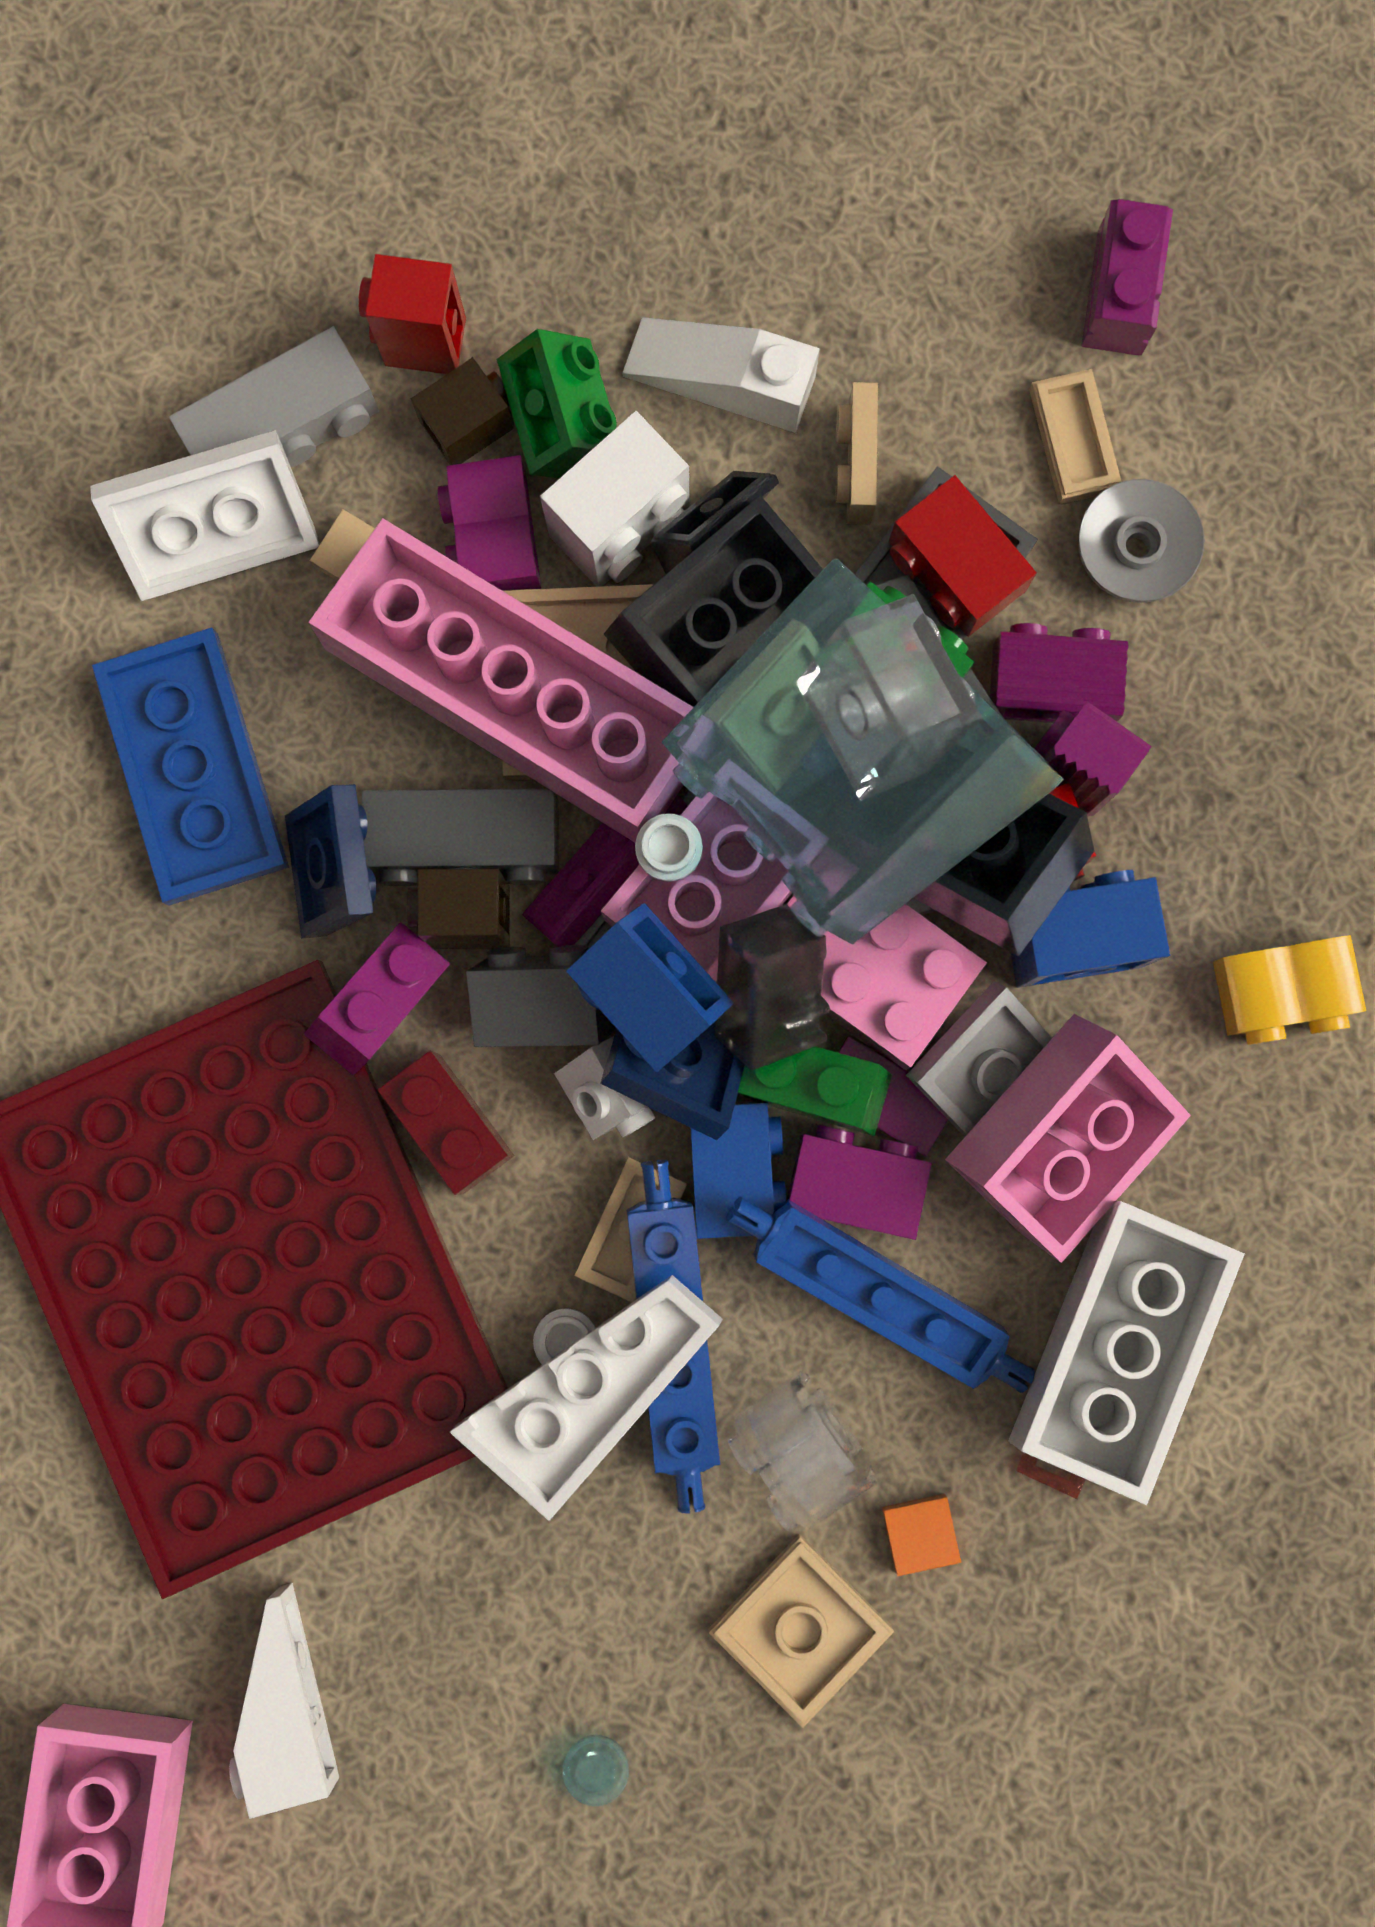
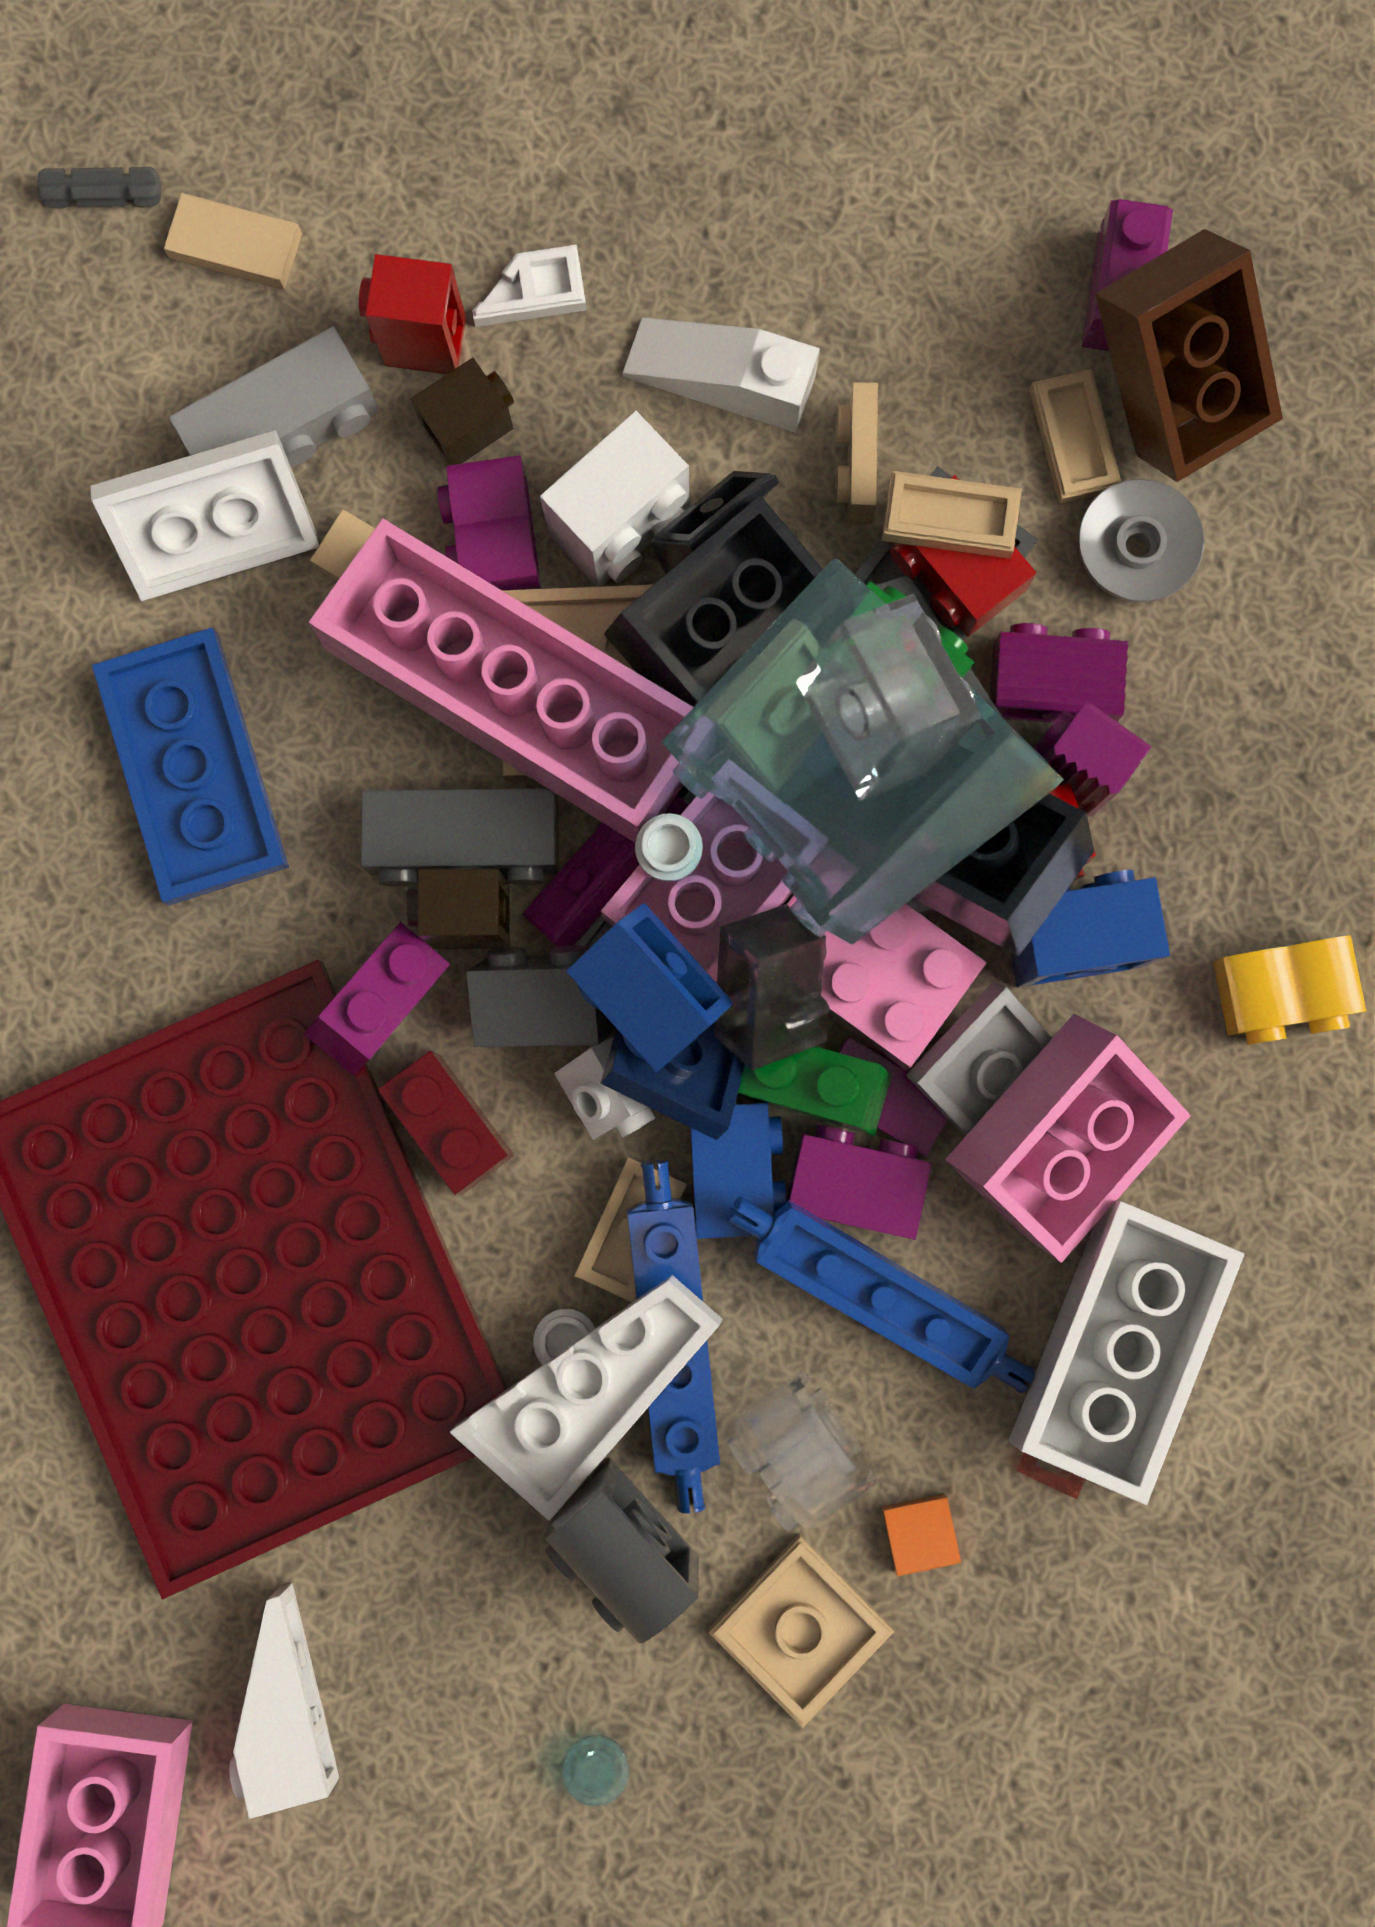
dark blue plate [285,784,376,939] -> none
green brick [496,329,617,478] -> none
none -> dark grey axle [37,167,161,207]
none -> tan tile [164,193,302,290]
none -> white tile [472,244,587,327]
none -> dark grey brick [544,1459,699,1643]
none -> tan tile [881,471,1022,559]
none -> reddish brown brick [1095,229,1283,482]

